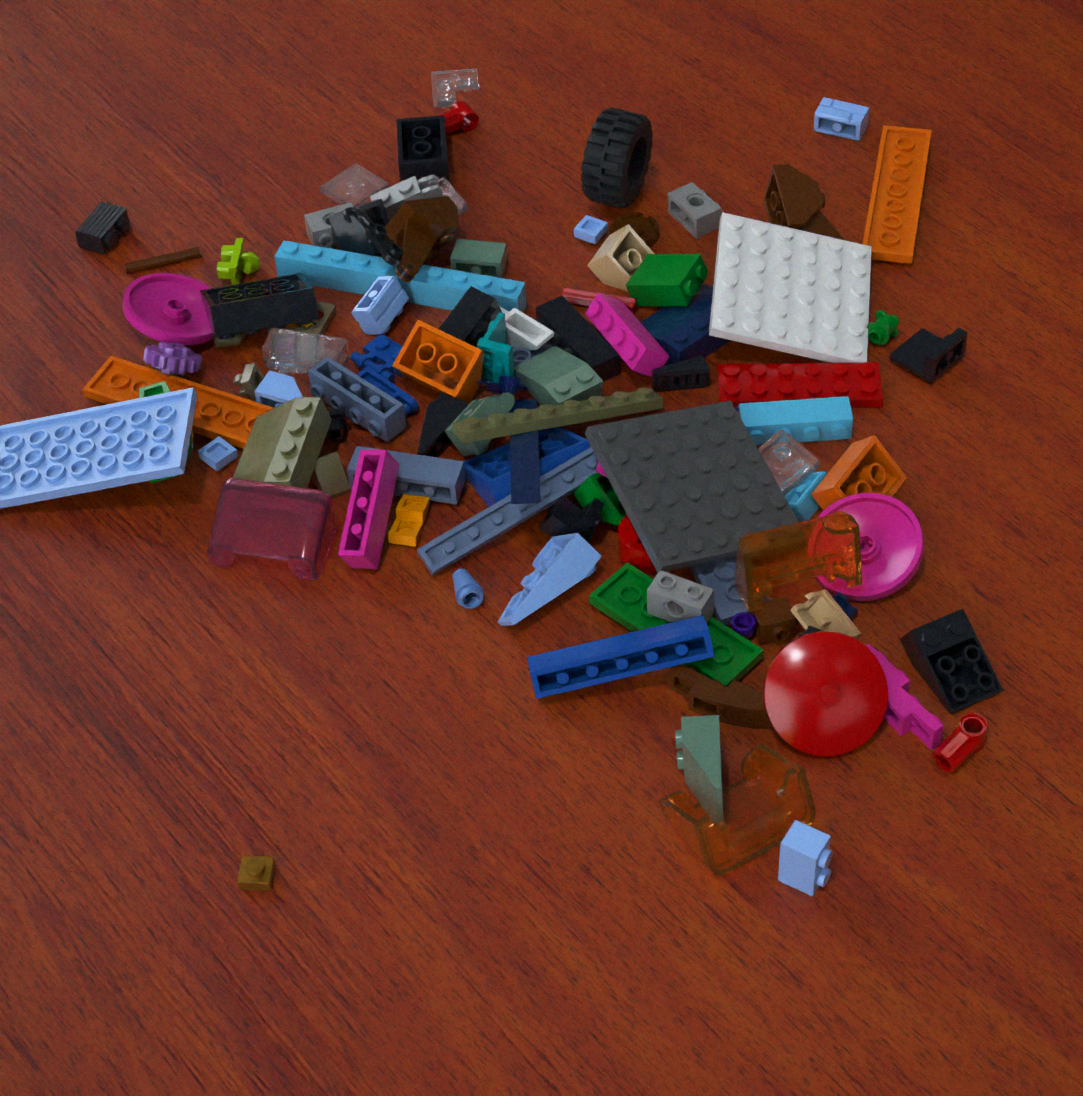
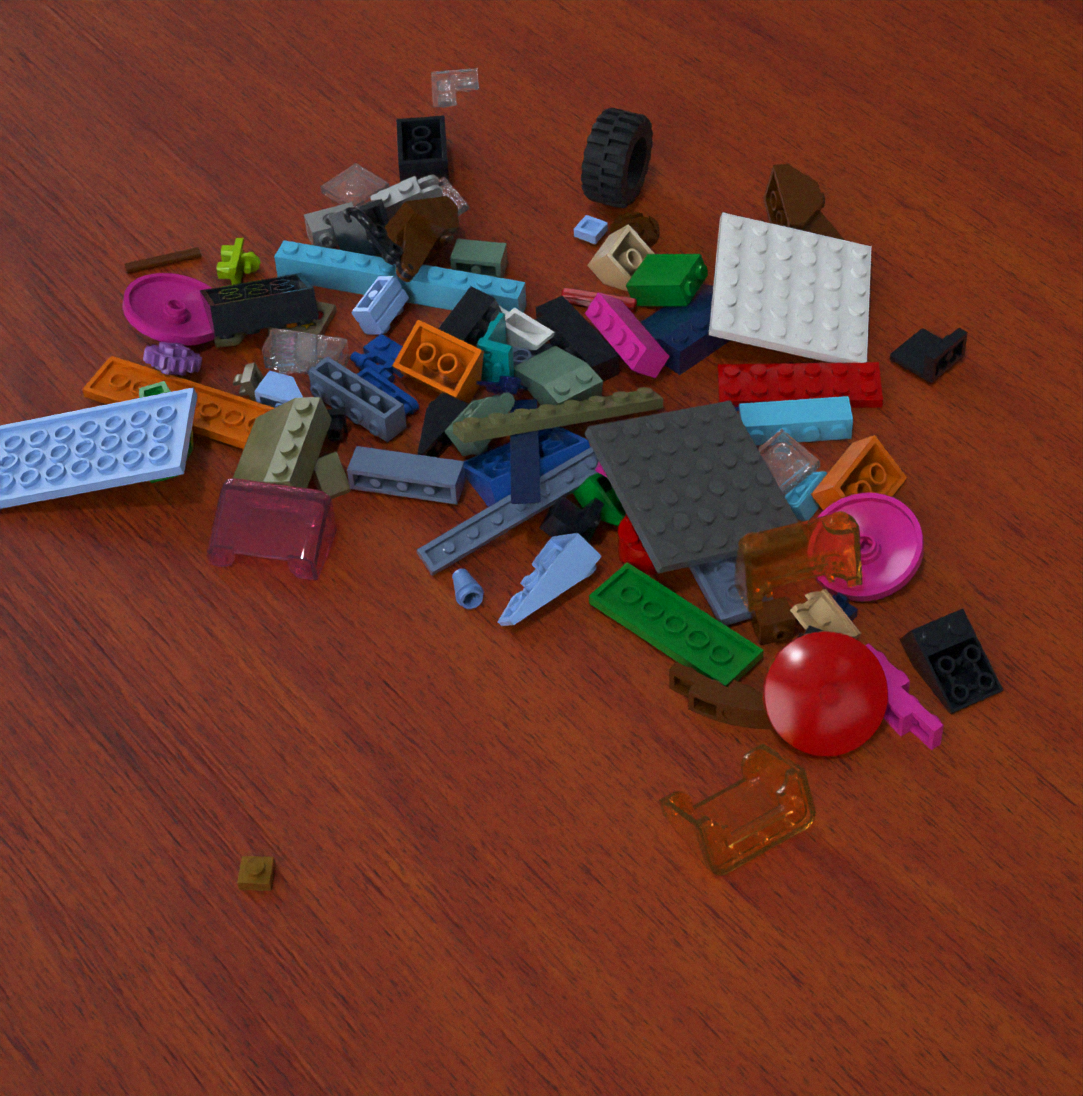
black brick [75,201,130,254] -> none
light blue plate [198,436,238,471] -> none
dark pink brick [338,450,399,569] -> none
light orange slope [388,494,430,547] -> none
red piece [437,101,479,134] -> none
blue brick [527,615,715,699] -> none
light grey brick [647,570,714,623] -> none
black slope [652,355,710,392] -> none
light grey brick [668,182,722,239] -> none
sand green slope [675,715,724,830] -> none
dark purple hinge [731,612,756,638] -> none
light blue brick [778,820,833,897] -> none
light blue brick [814,97,870,141] -> none
orange plate [863,125,932,264] -> none
green brick [866,310,900,345] -> none
red piece [932,713,988,773] -> none

